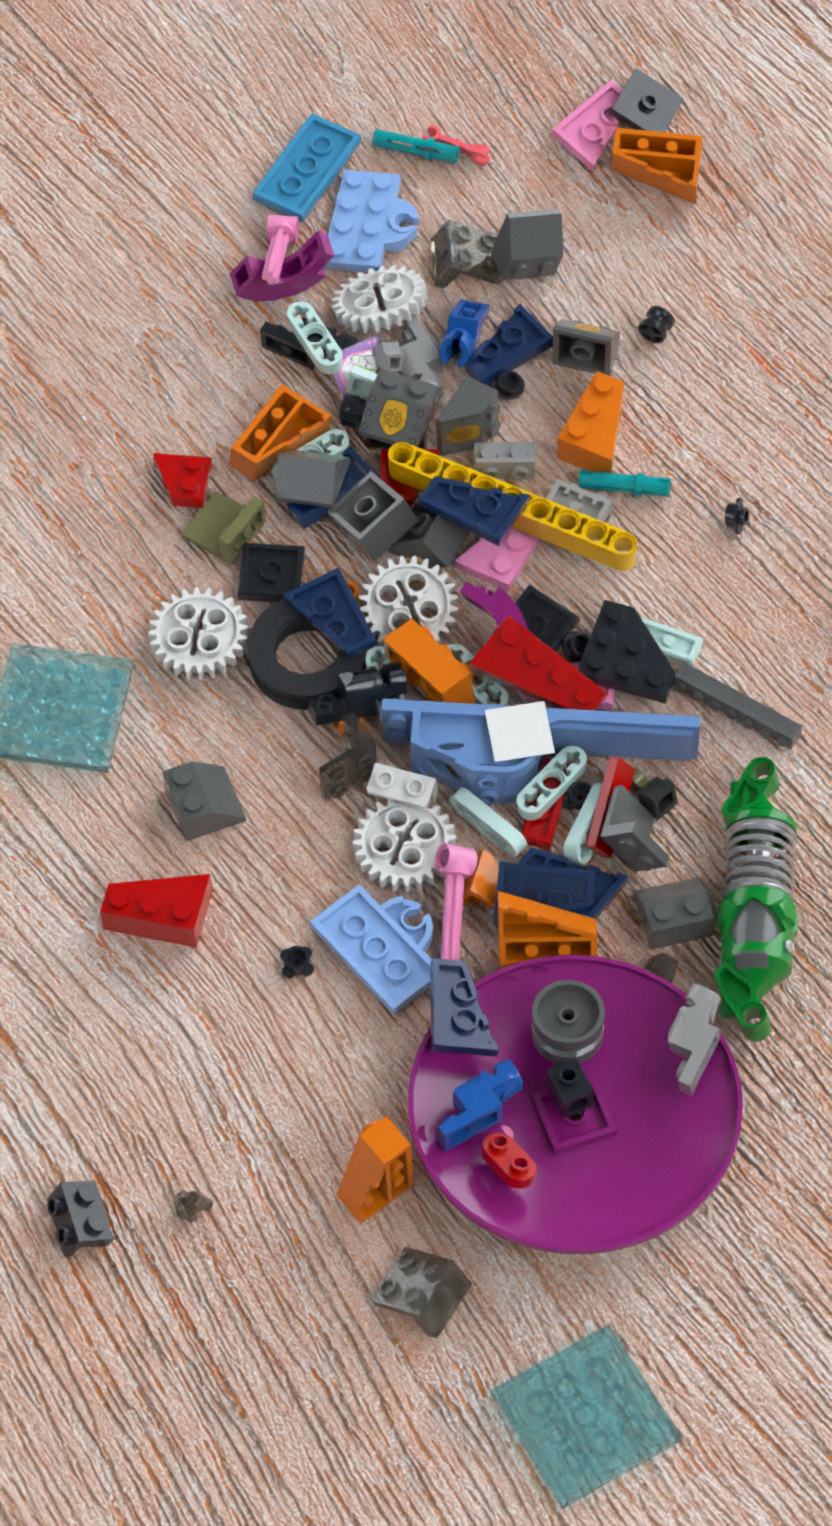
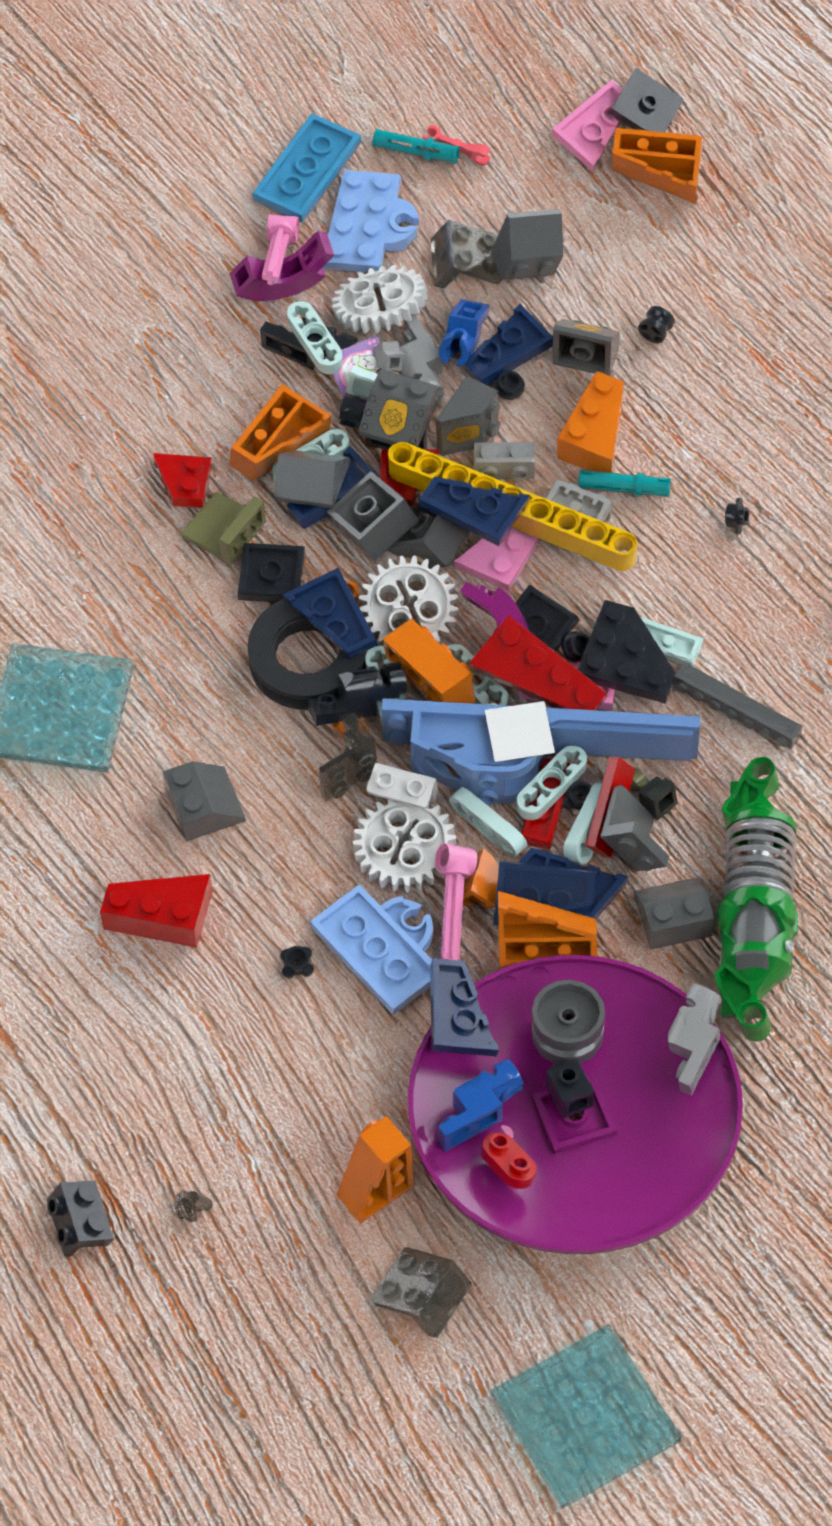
white gear [148,587,249,680] -> none
clear smoke plate [644,953,679,983] -> none

